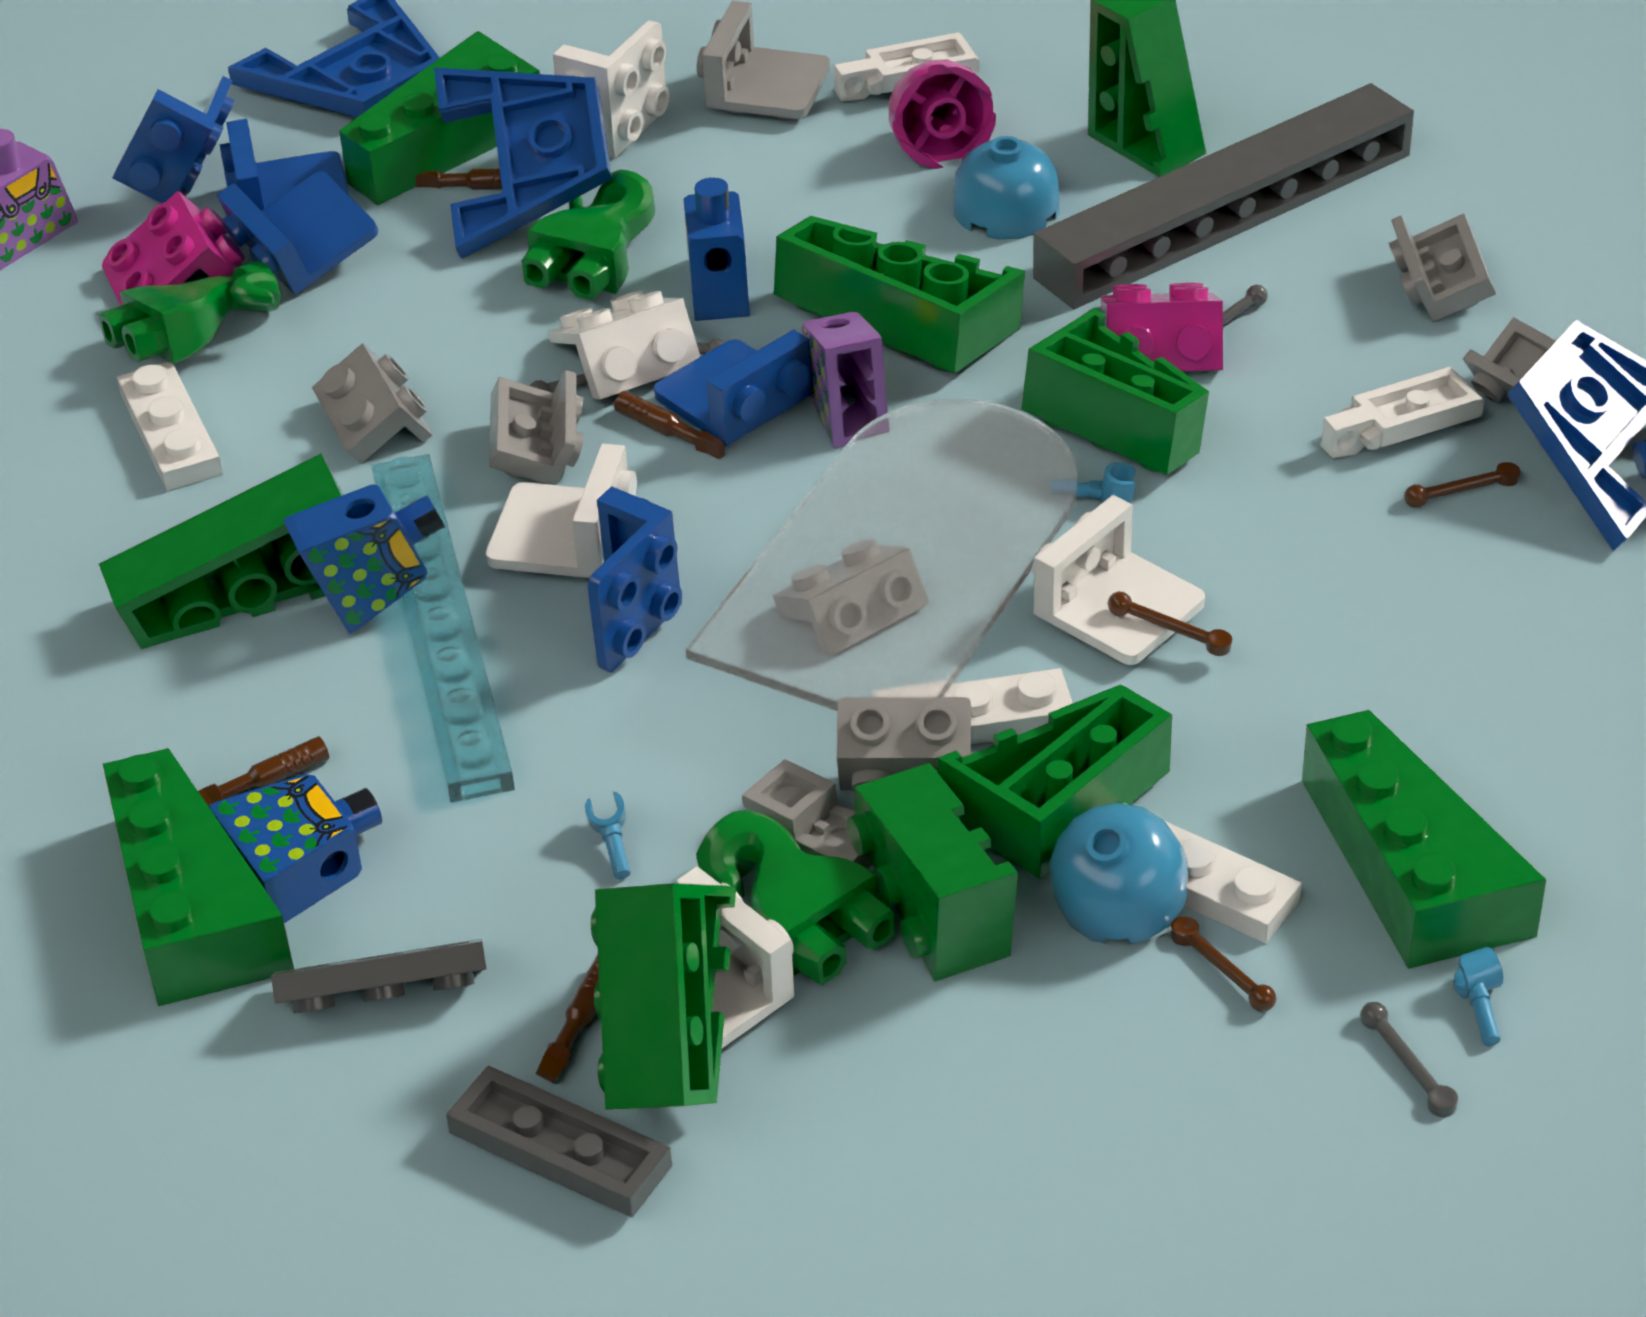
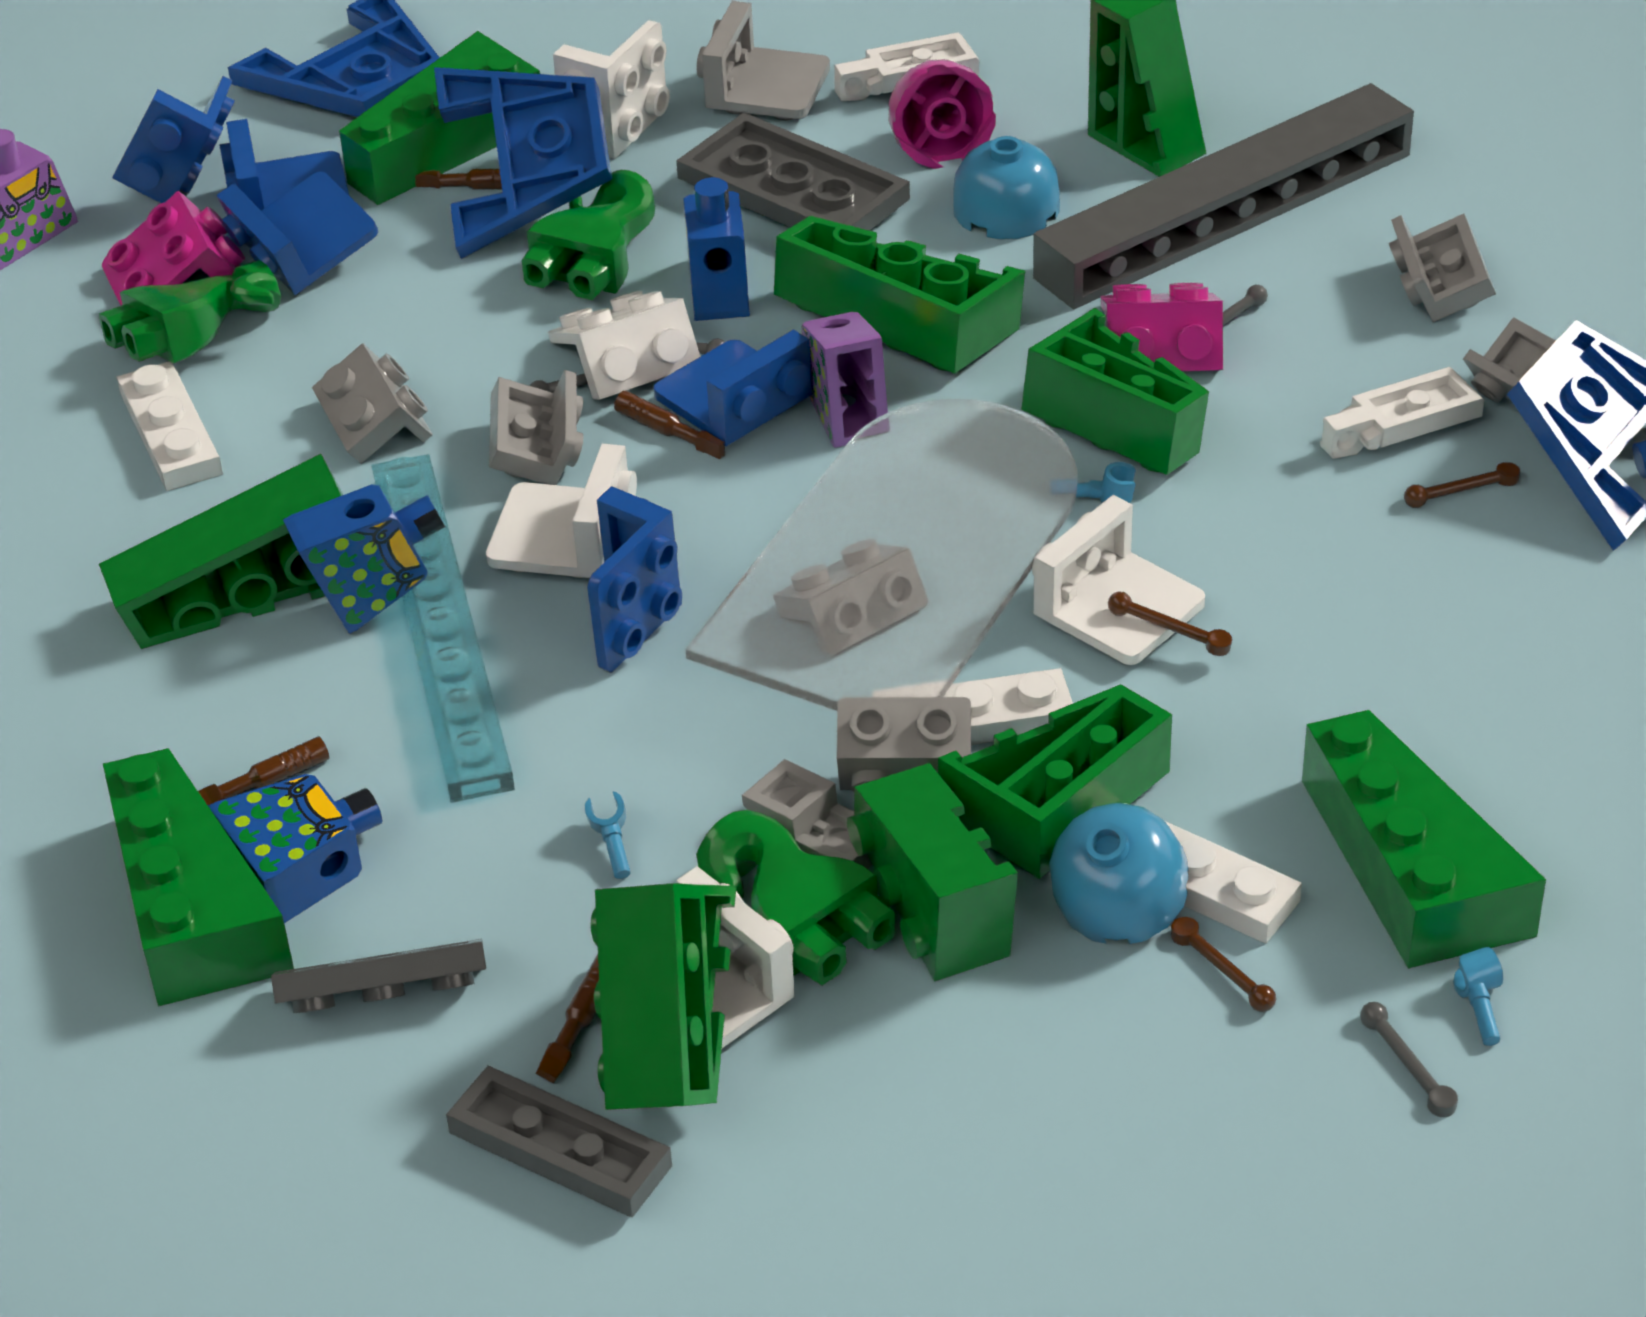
none -> dark grey plate [676,113,910,230]

